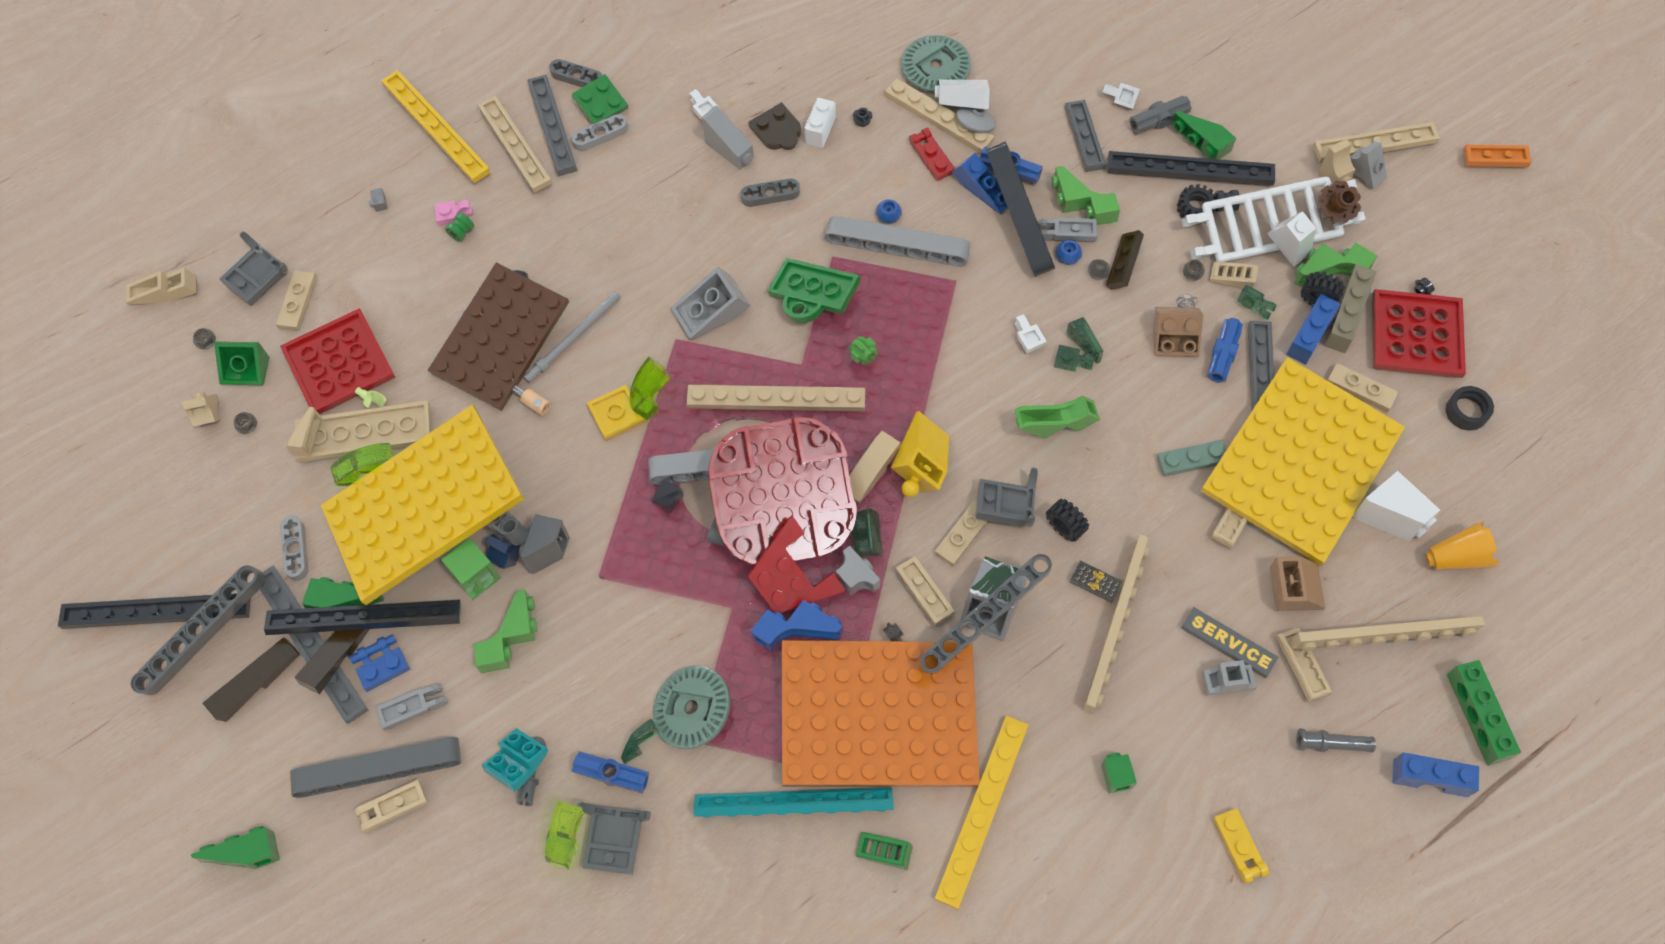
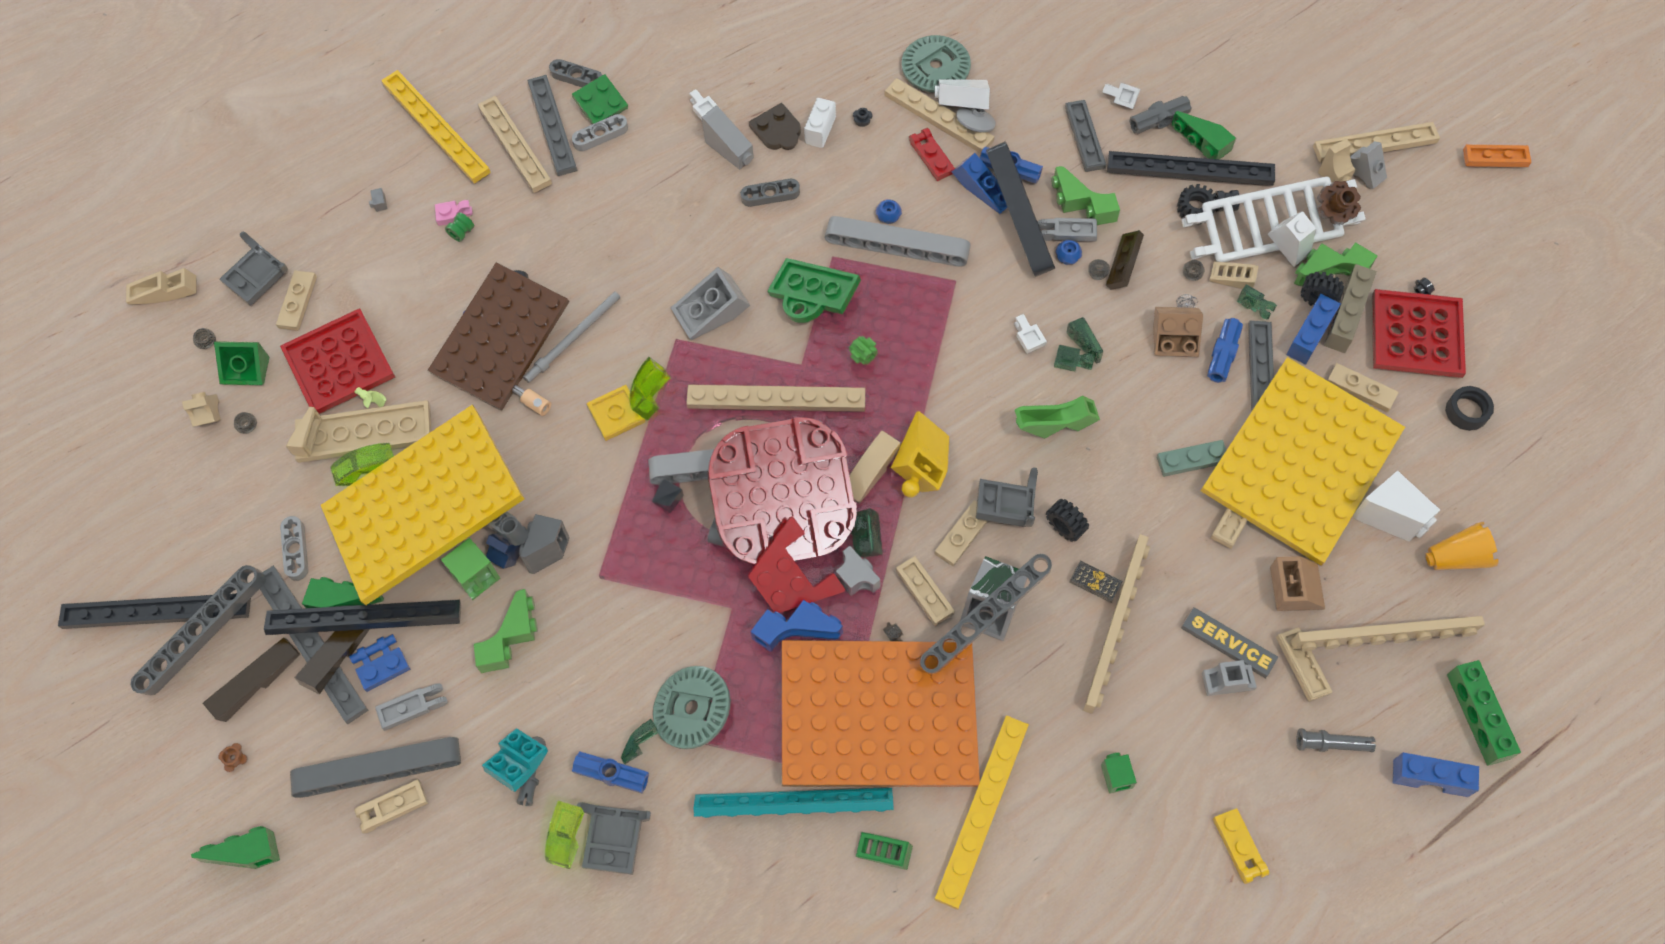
none -> dark orange plate [218,743,247,772]

